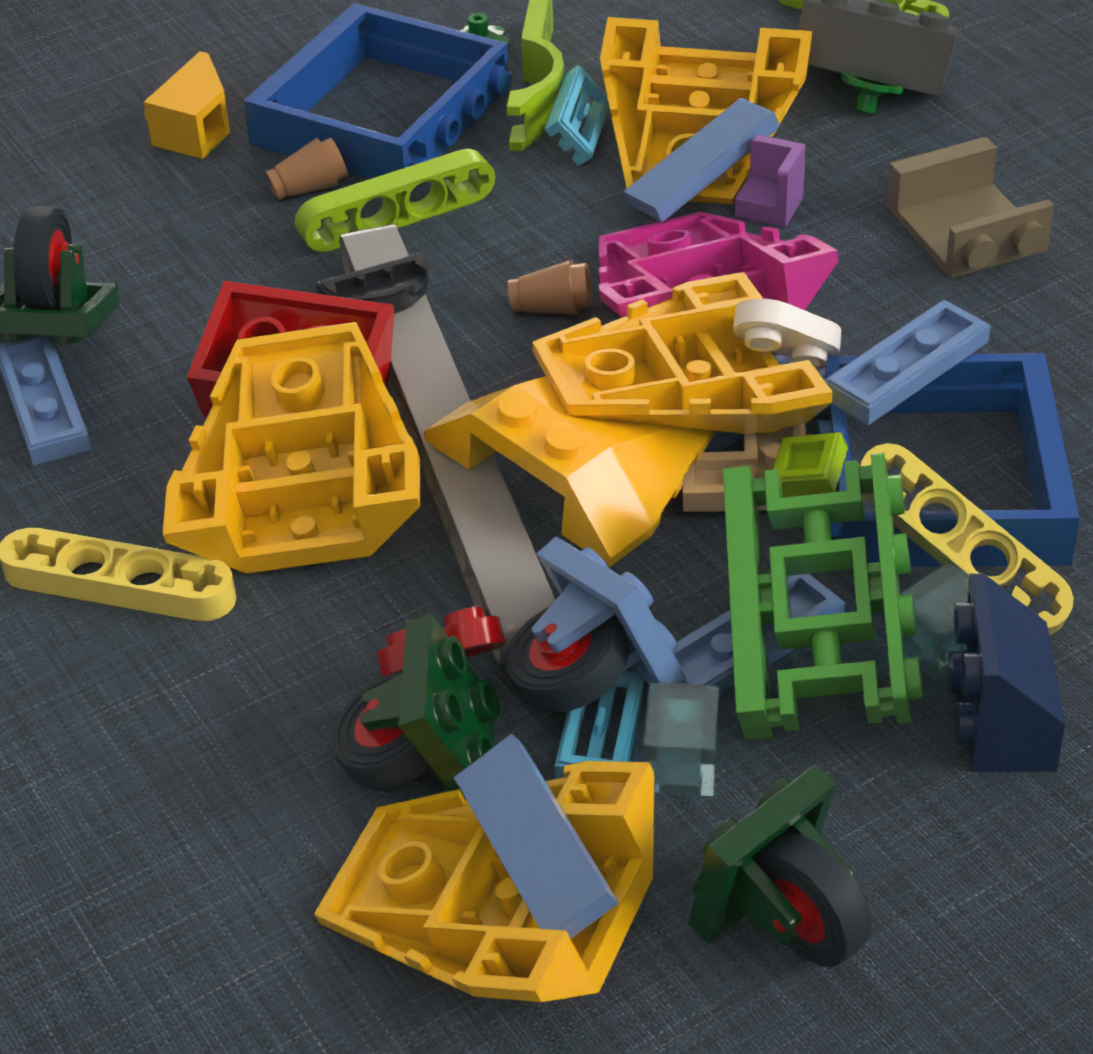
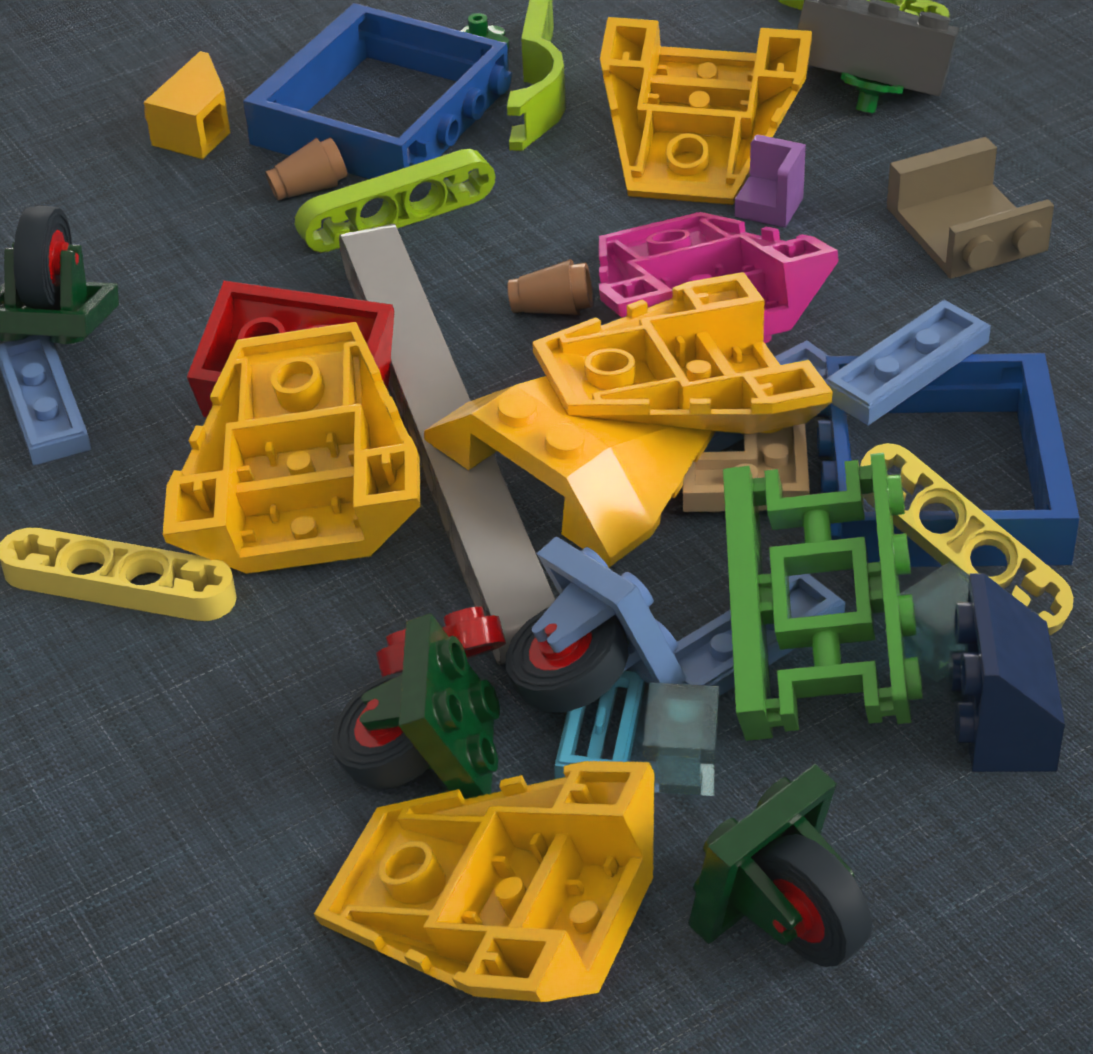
black tile [316,252,429,314] -> none
medium blue tile [454,734,619,939] -> none
medium azure tile [545,65,609,166] -> none
medium blue tile [623,98,780,222] -> none
white plate [733,299,842,369] -> none
lime tile [772,432,848,498] -> none

